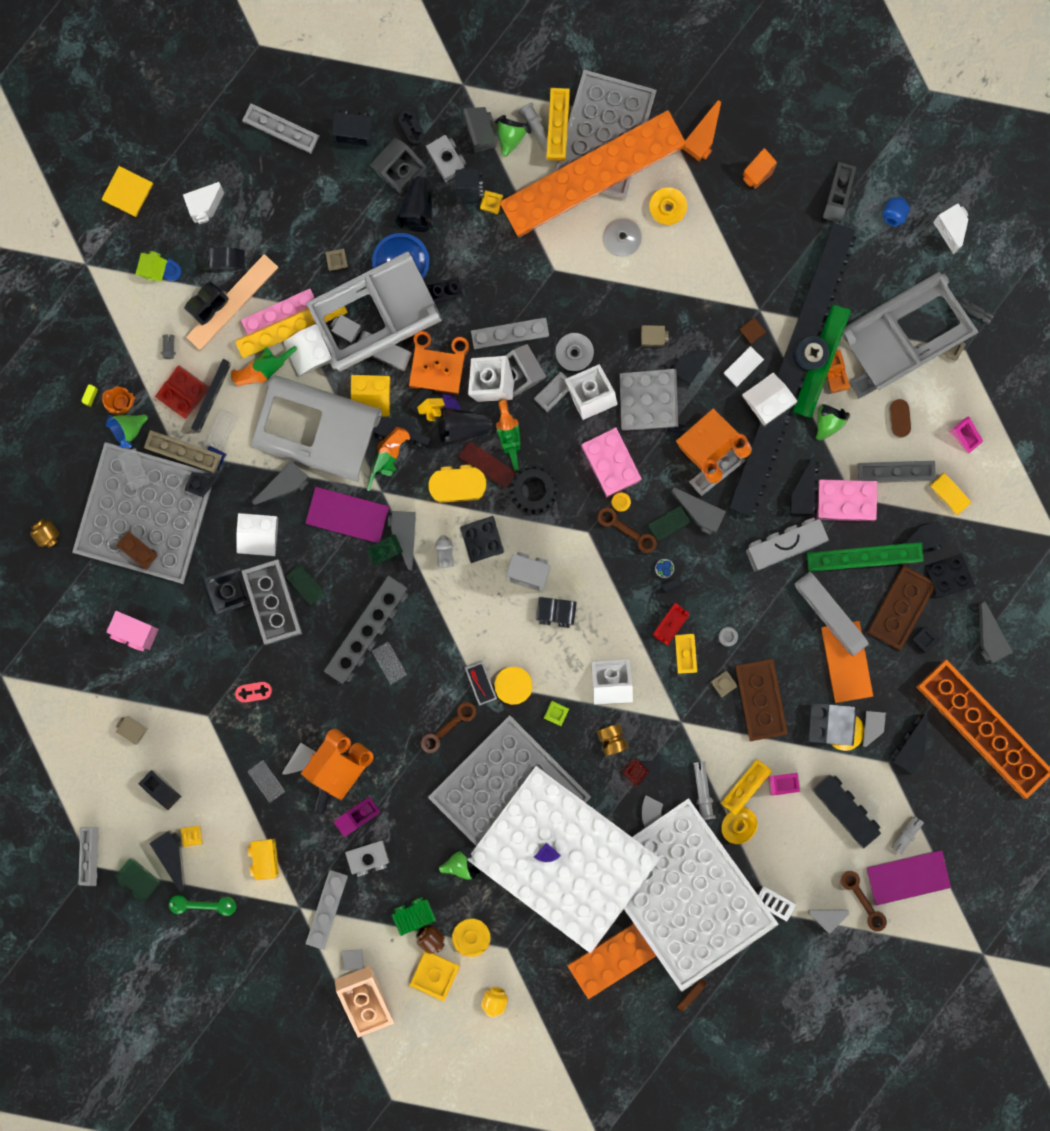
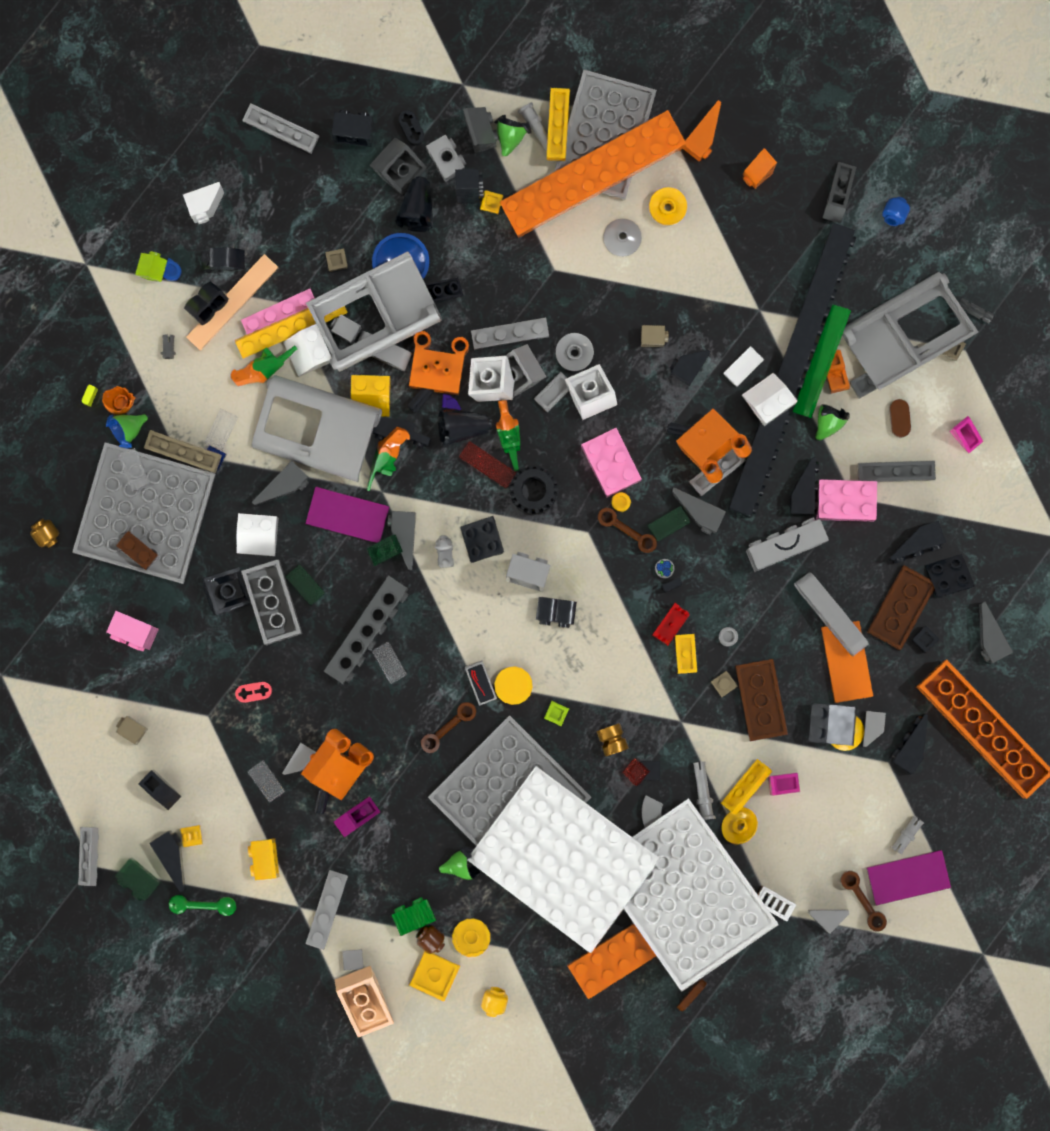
yellow tile [102,166,153,217] -> none
clear red slope [155,365,210,419] -> none
black piece [185,472,221,497] -> none
black tile [191,359,231,433] -> none
light grey brick [345,840,390,877] -> none
yellow tile [417,398,445,421] -> none
yellow brick [429,465,486,503] -> none
dark purple tile [534,843,561,862] -> none
white slope [591,659,633,705] -> none
light grey plate [620,369,678,431] -> none
reddish brown tile [739,318,766,345] -> none
black wheel [794,336,829,370] -> none
green tile [807,542,924,572] -> none
black brick [811,774,881,849] -> none
yellow slope [929,473,972,515] -> none
white slope [933,204,968,254] -> none

